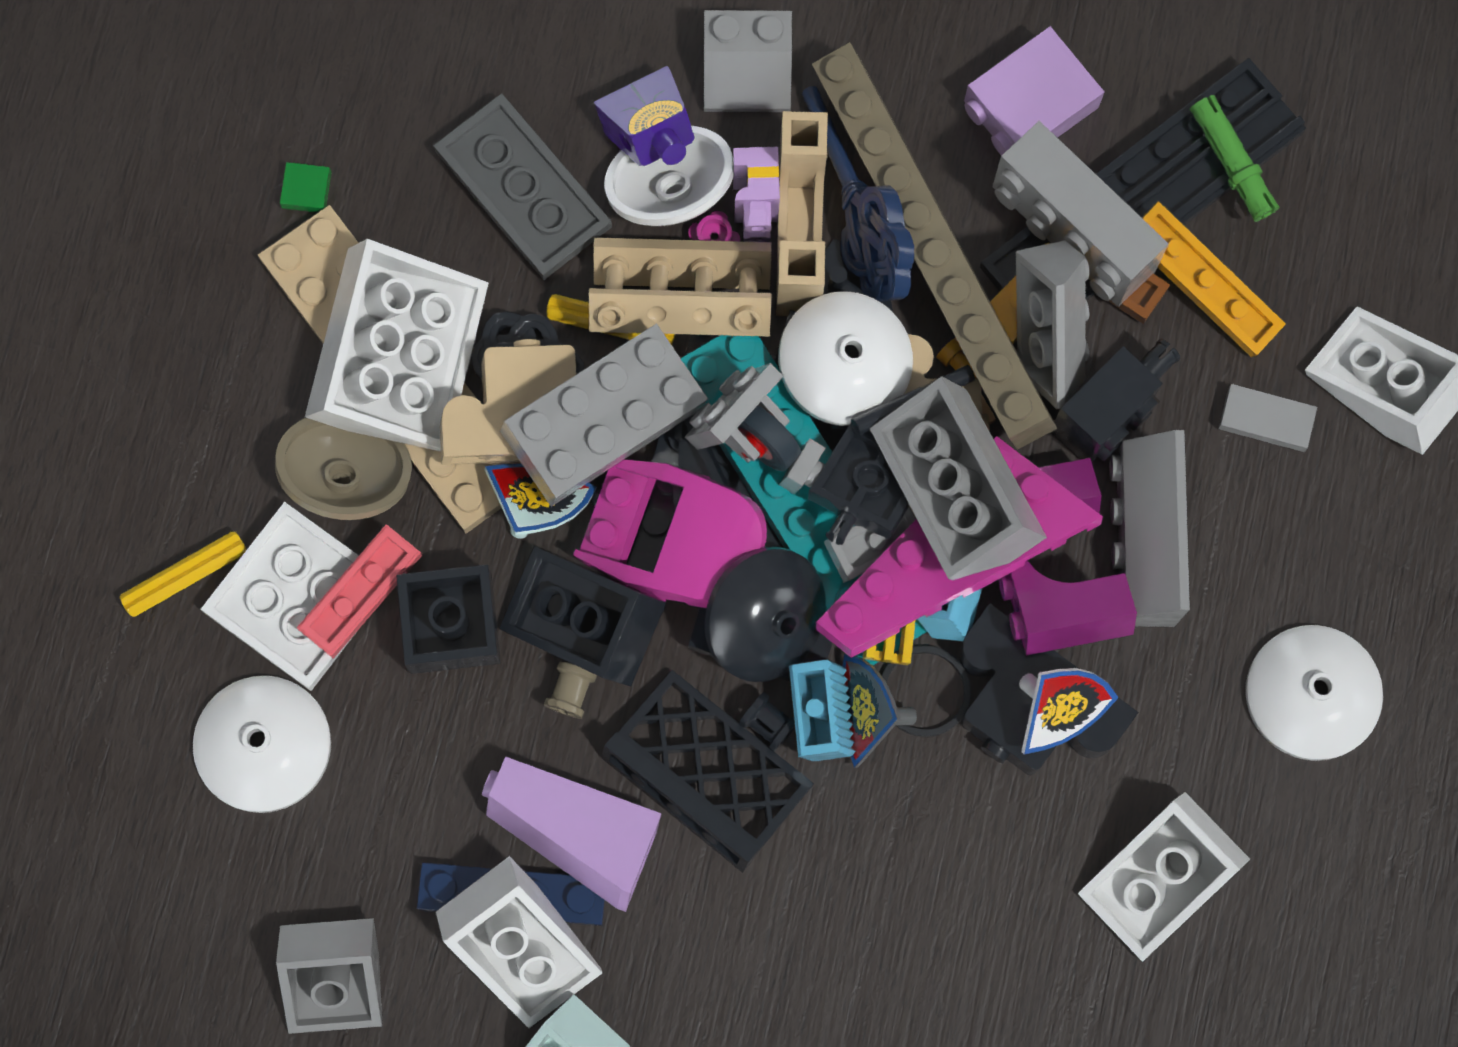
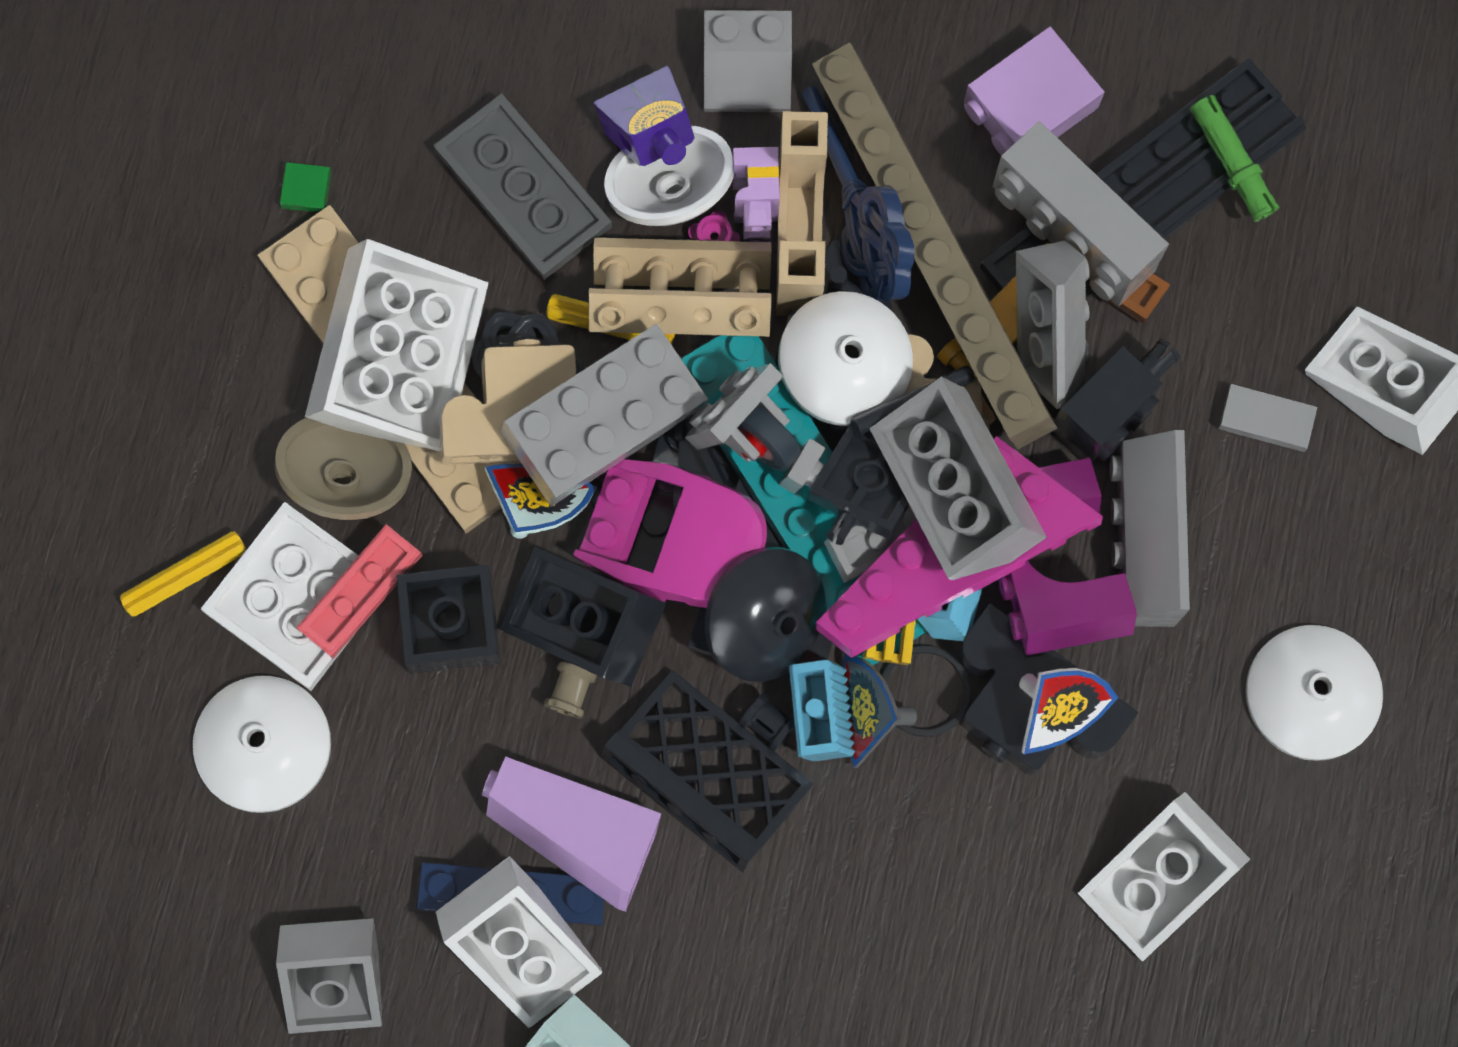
light orange plate [1142,201,1286,358] -> none

